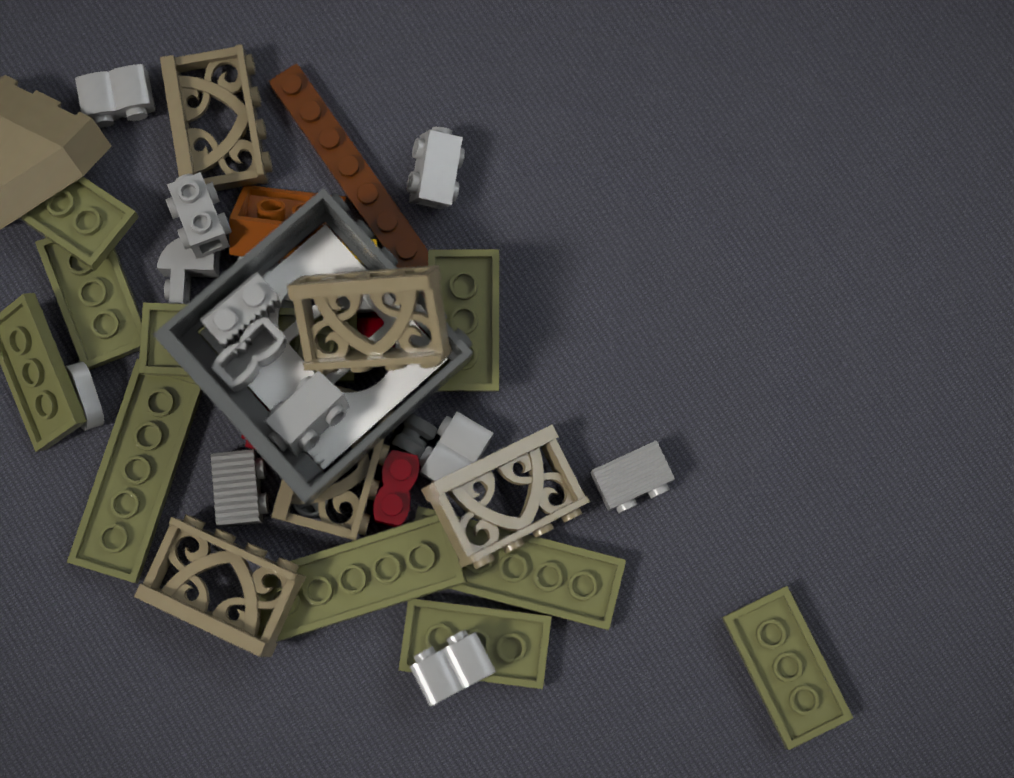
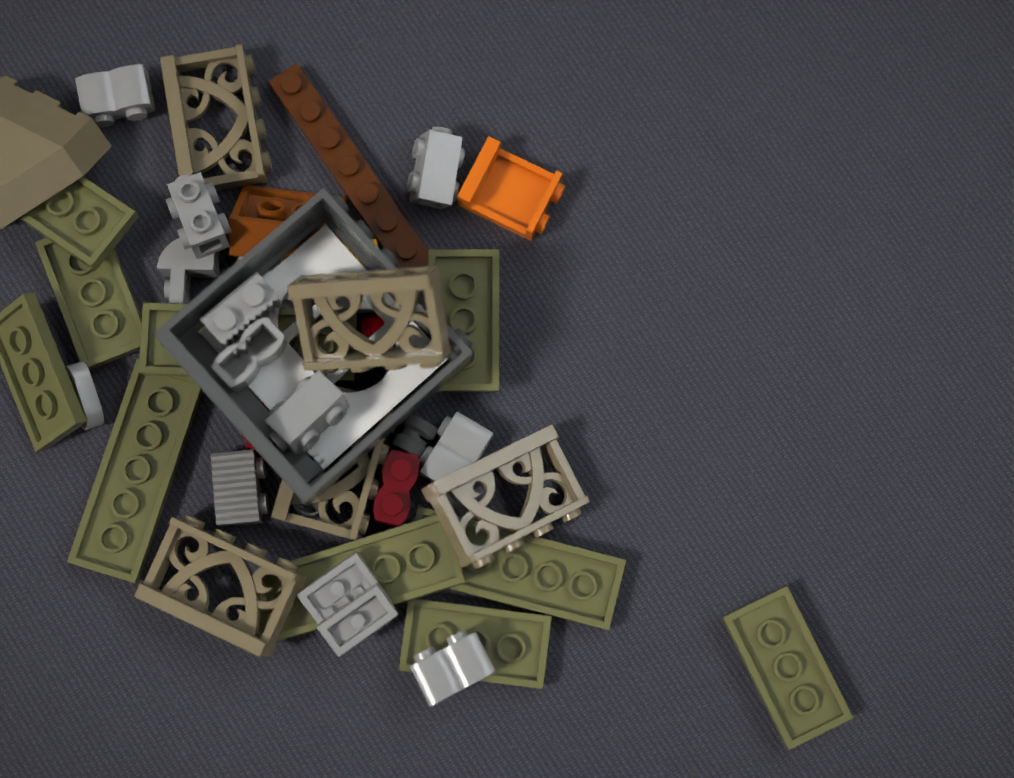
light grey brick [590,440,675,514] -> none
none -> light grey slope [297,551,399,657]
none -> orange panel [457,136,566,241]

